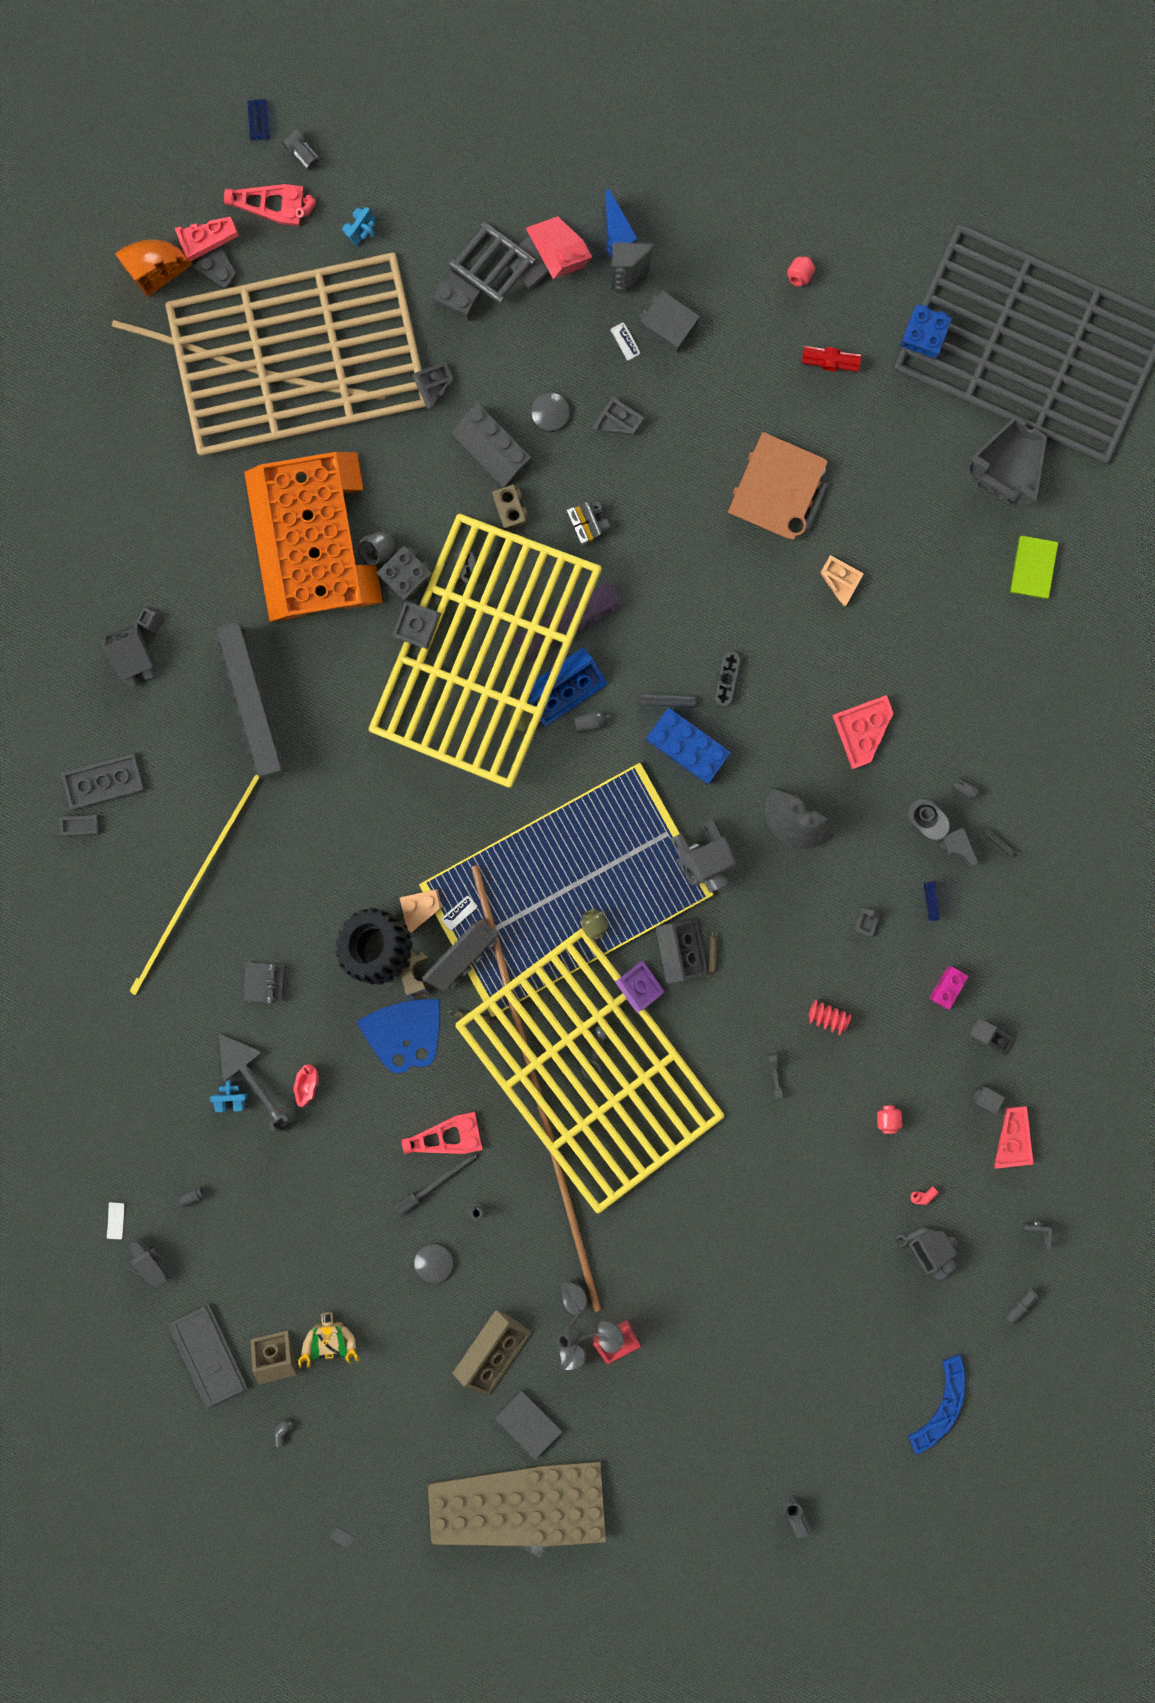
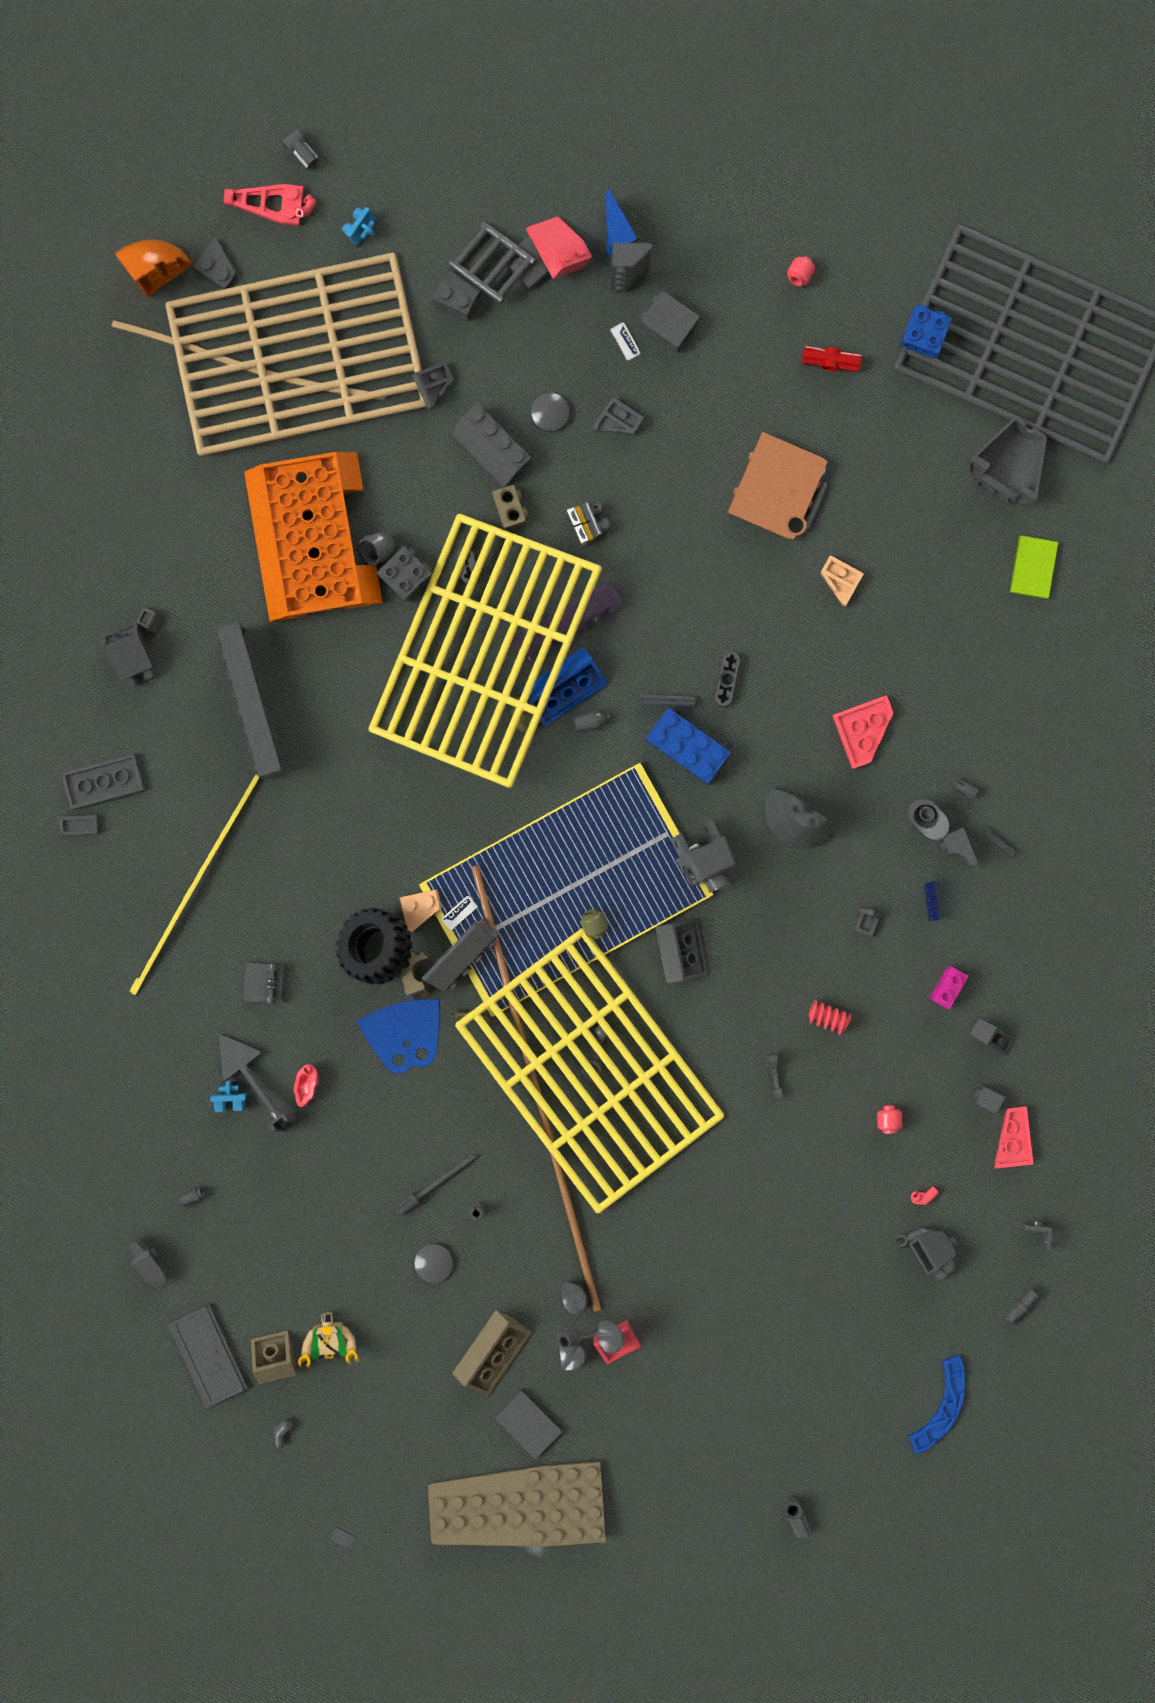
white sticker [107,1202,124,1239] -> none
coral wing [175,217,239,262] -> none
clear blue tile [247,99,270,141] -> none
dark grey plate [392,601,441,650] -> none
coral plate [402,1111,482,1154] -> none
medium lavender plate [615,961,665,1013] -> none
dark tan piece [708,930,718,980] -> none

